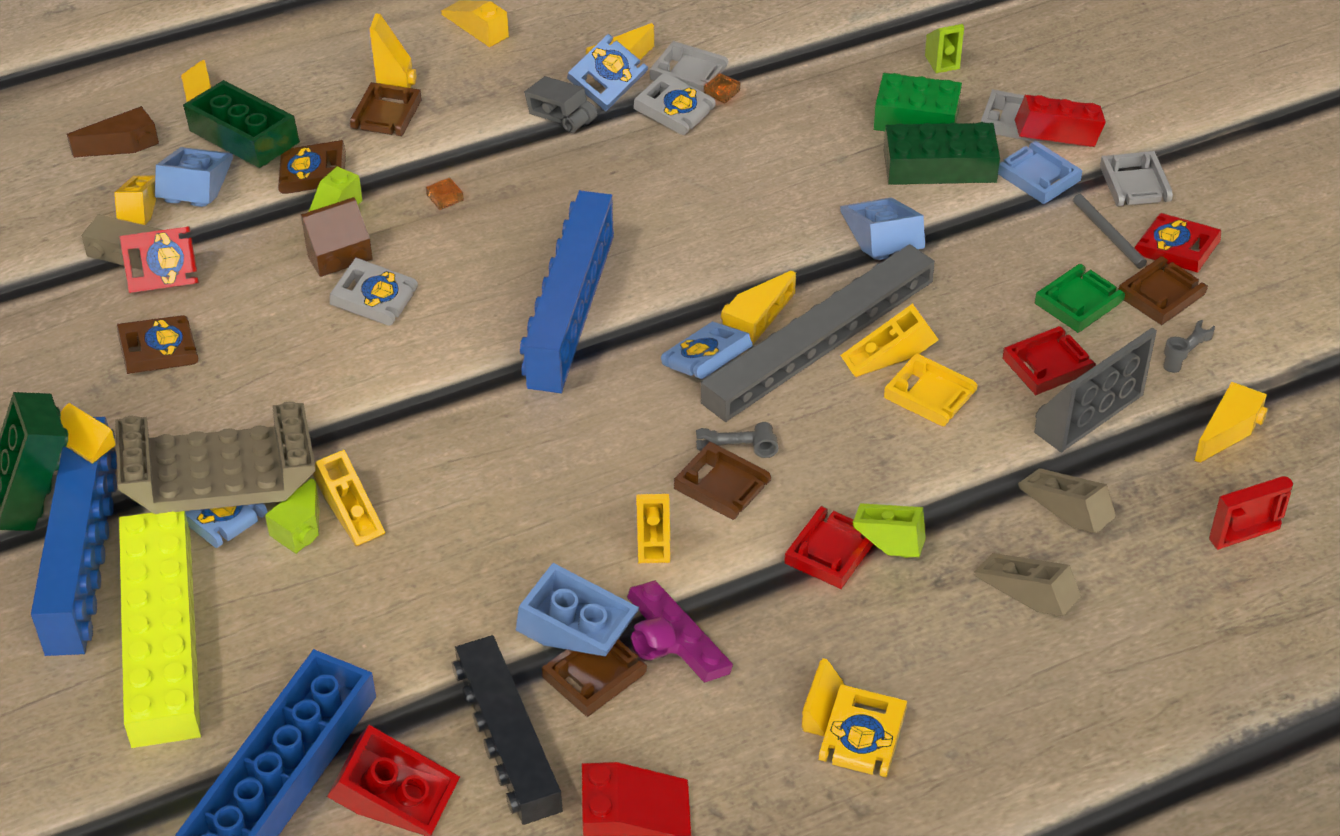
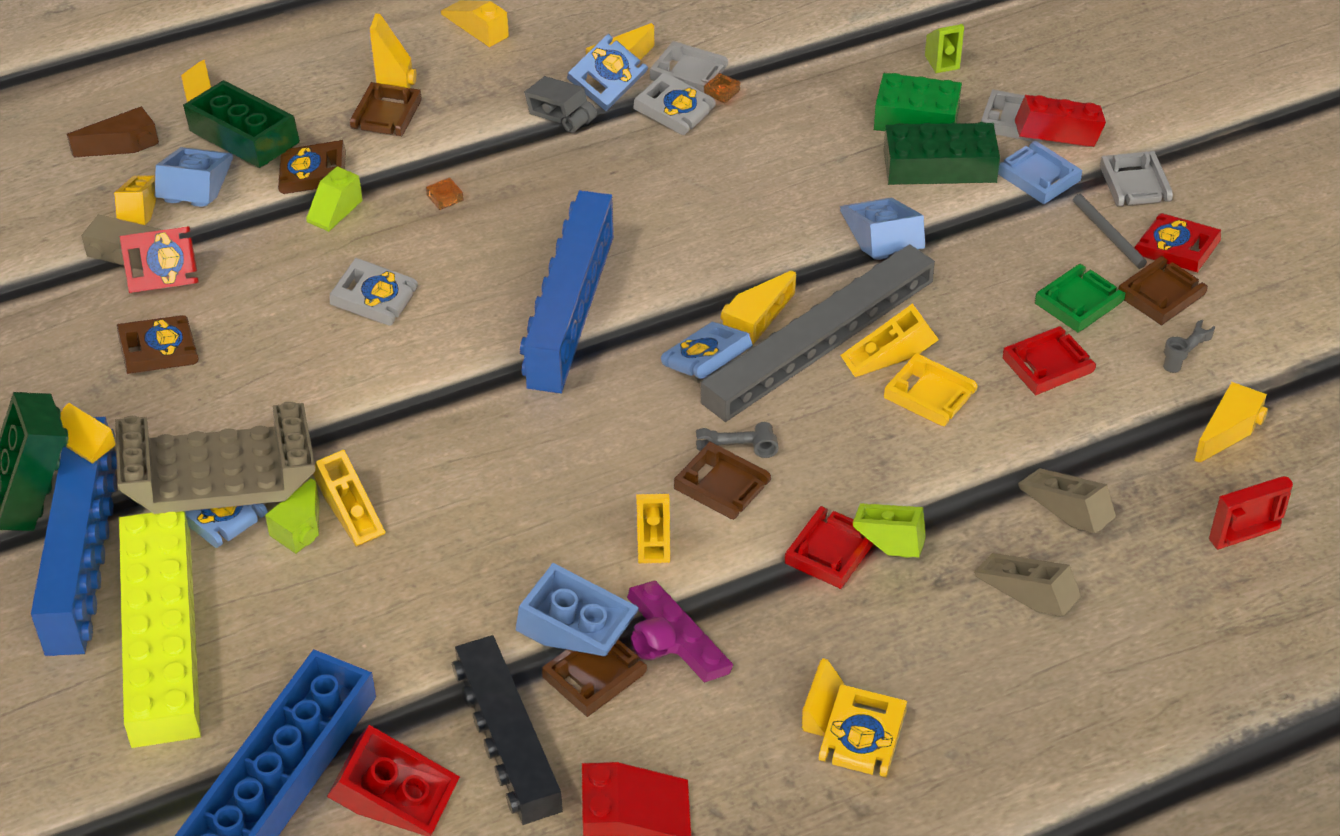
slope [301,197,373,277] -> none
dark grey slope [1034,327,1157,453] -> none

